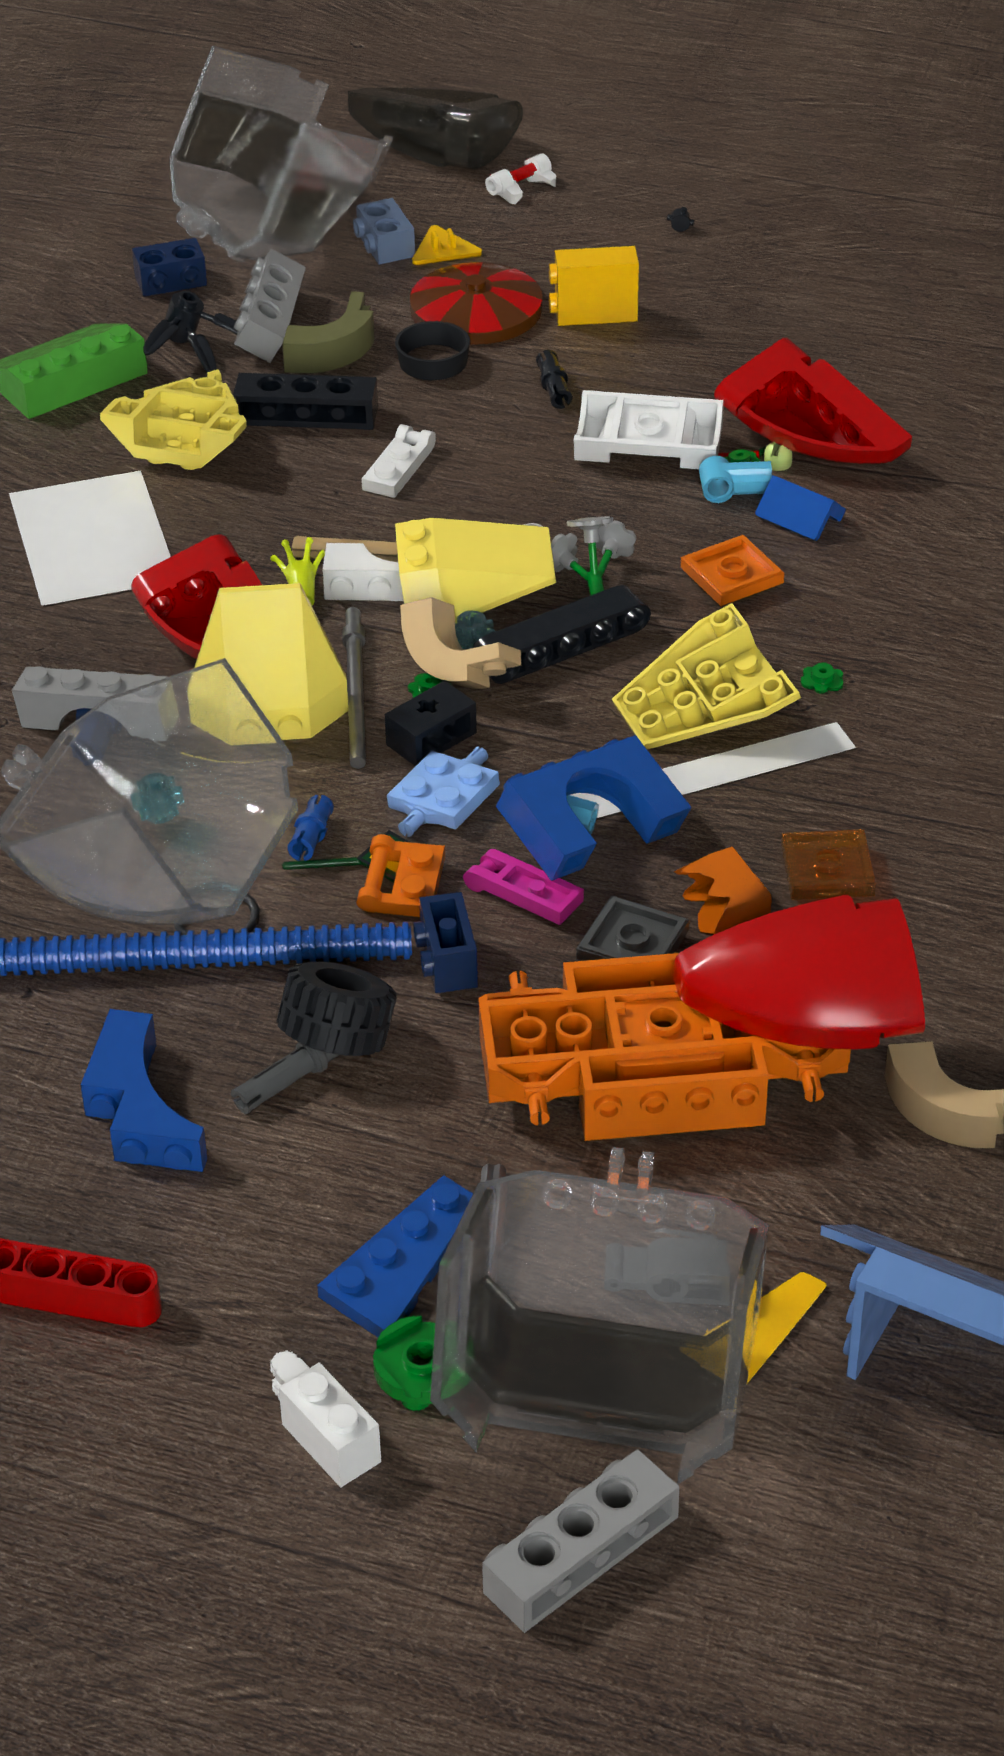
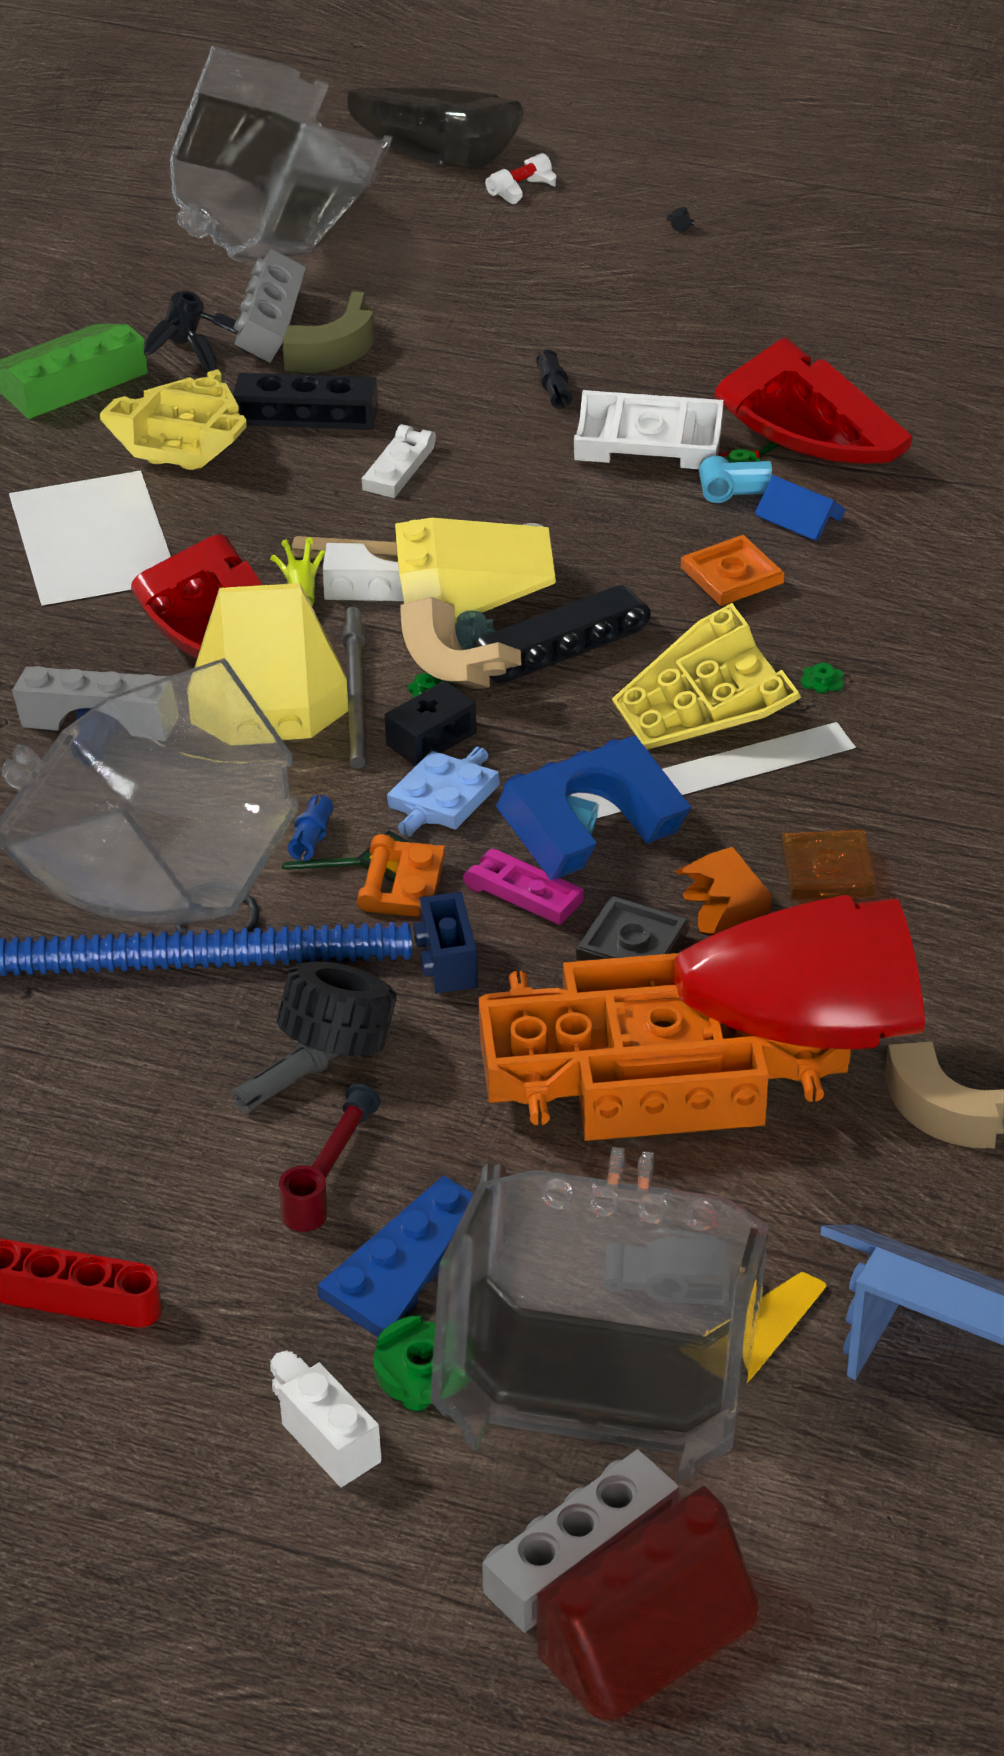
blue arch [81,1009,208,1172] -> none
clear light blue gear [130,773,184,824] -> none
dark blue brick [132,238,207,297] -> none
sand blue brick [353,198,415,264] -> none
black tyre [395,321,470,380] -> none
dish [410,262,543,345] -> none
yellow piece [412,225,482,265] -> none
yellow brick [549,246,639,326] -> none
light grey plant [551,516,637,596] -> none
yellowish green hinge [764,442,793,471] -> none
none -> dark red piece [279,1084,381,1232]
none -> clear red windscreen [537,1485,758,1720]

